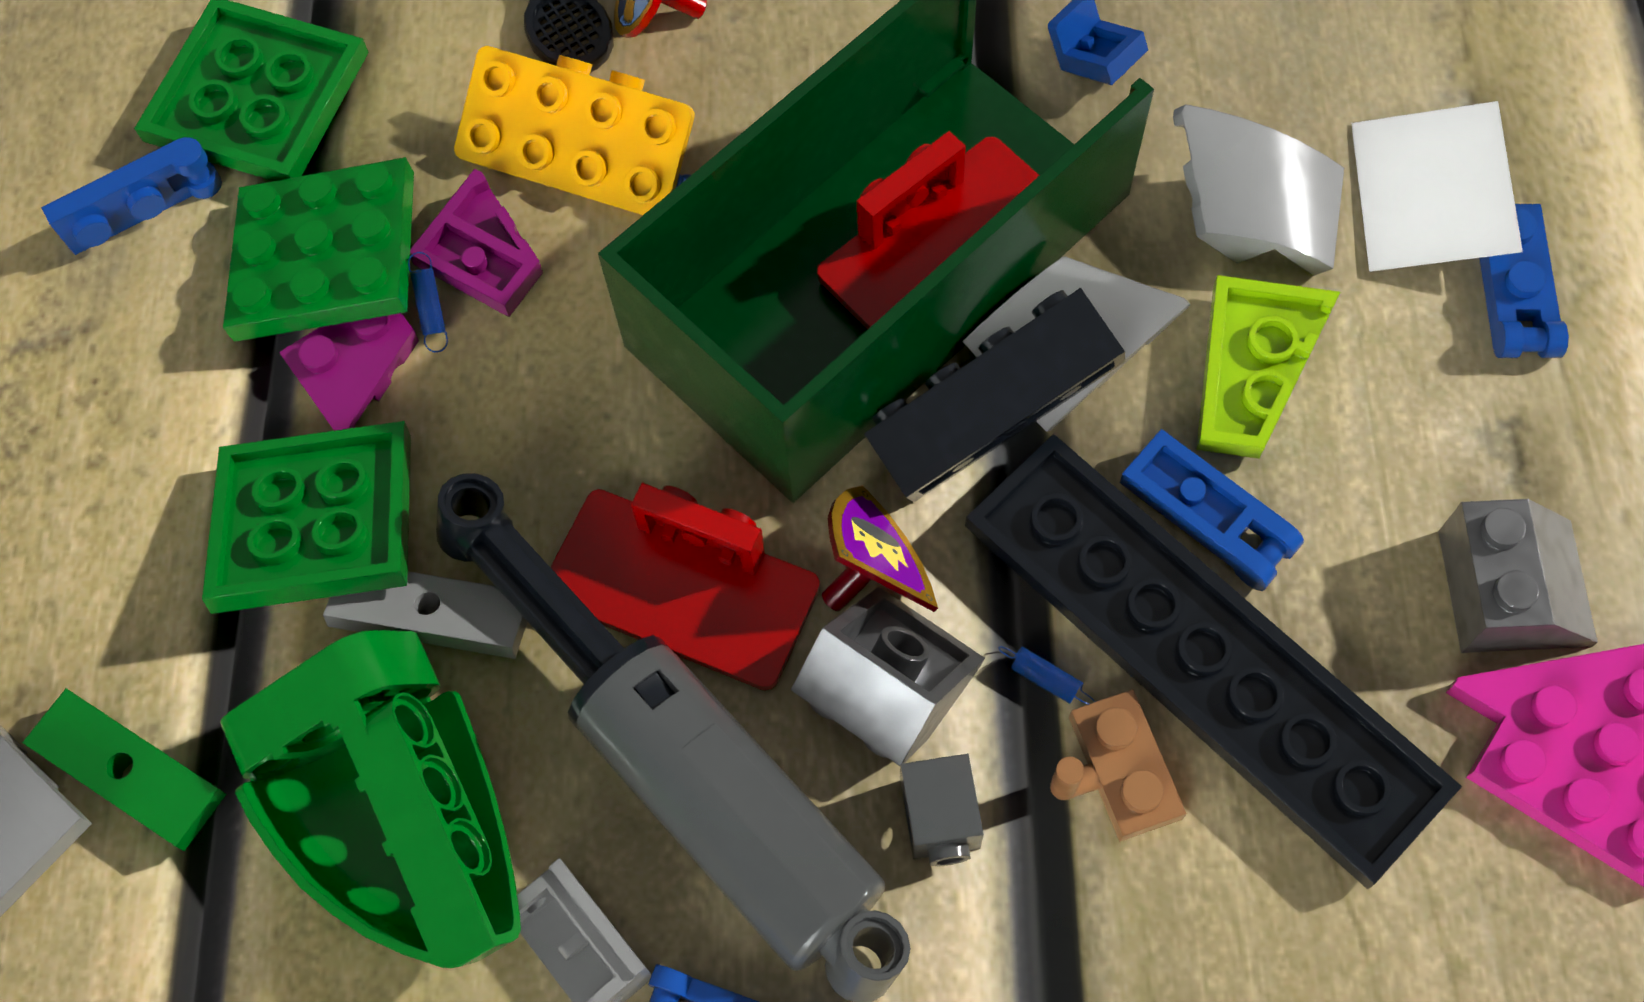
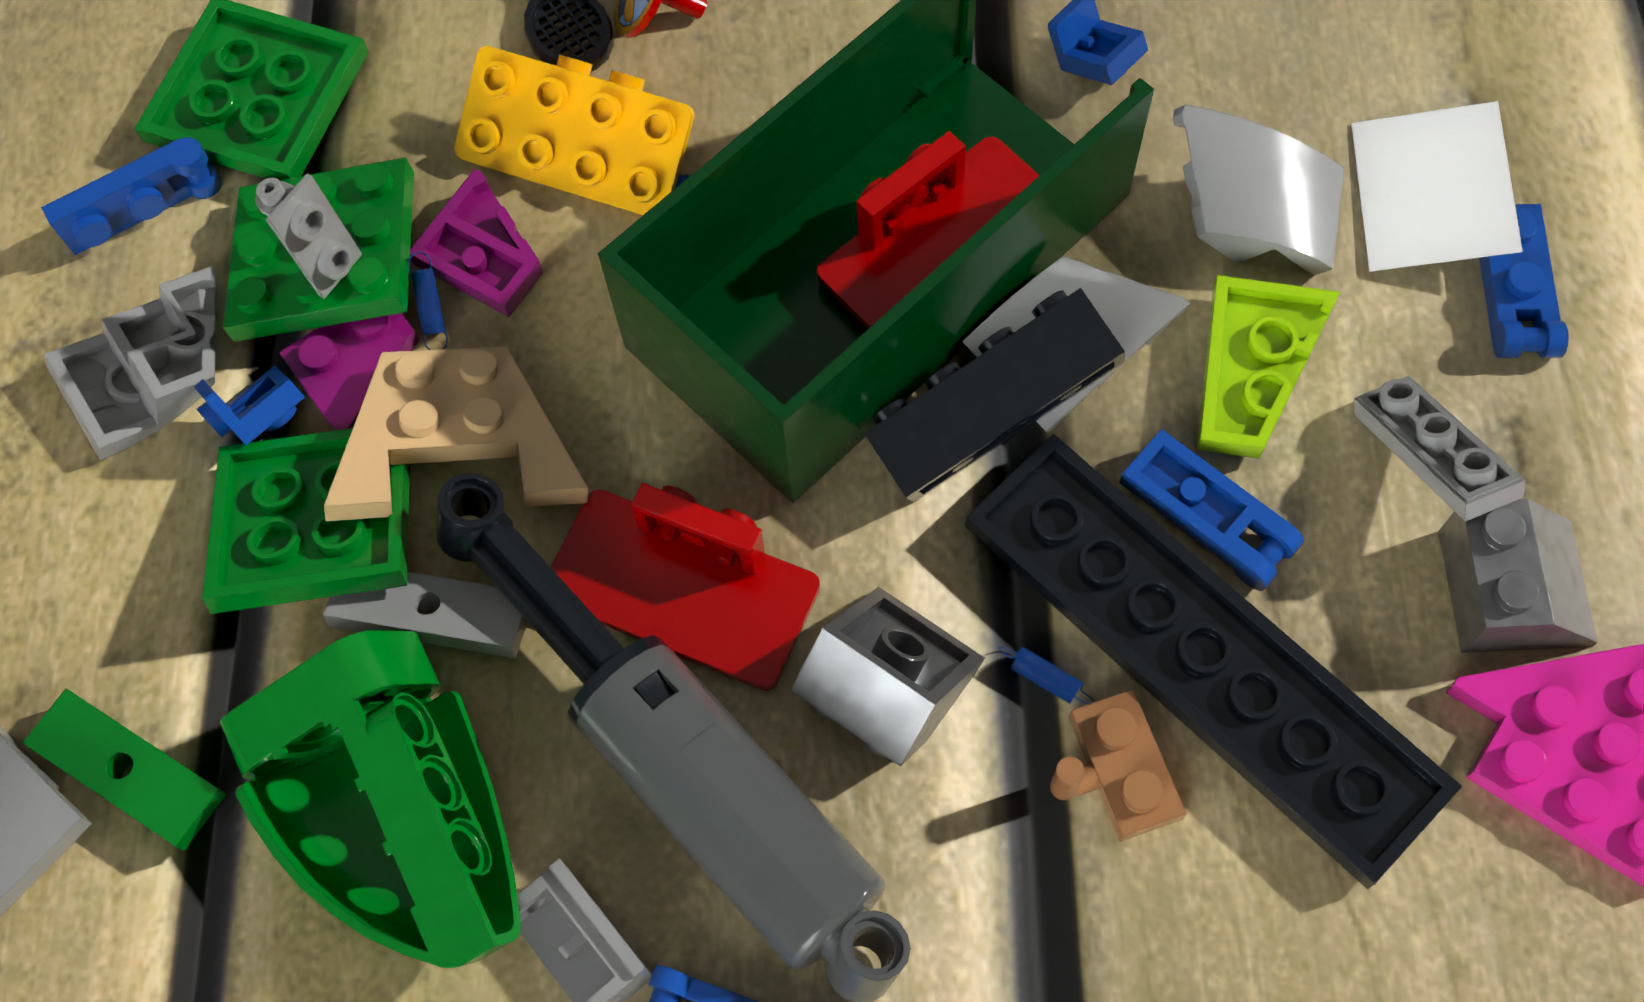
shield [821,485,938,612] -> none
dark grey brick [900,753,984,866] -> none
none -> light grey slope [44,266,216,461]
none -> blue bracket [193,366,305,445]
none -> light grey hinge [255,173,362,299]
none -> tan wing [324,346,588,521]
none -> light grey tile [1354,376,1525,522]

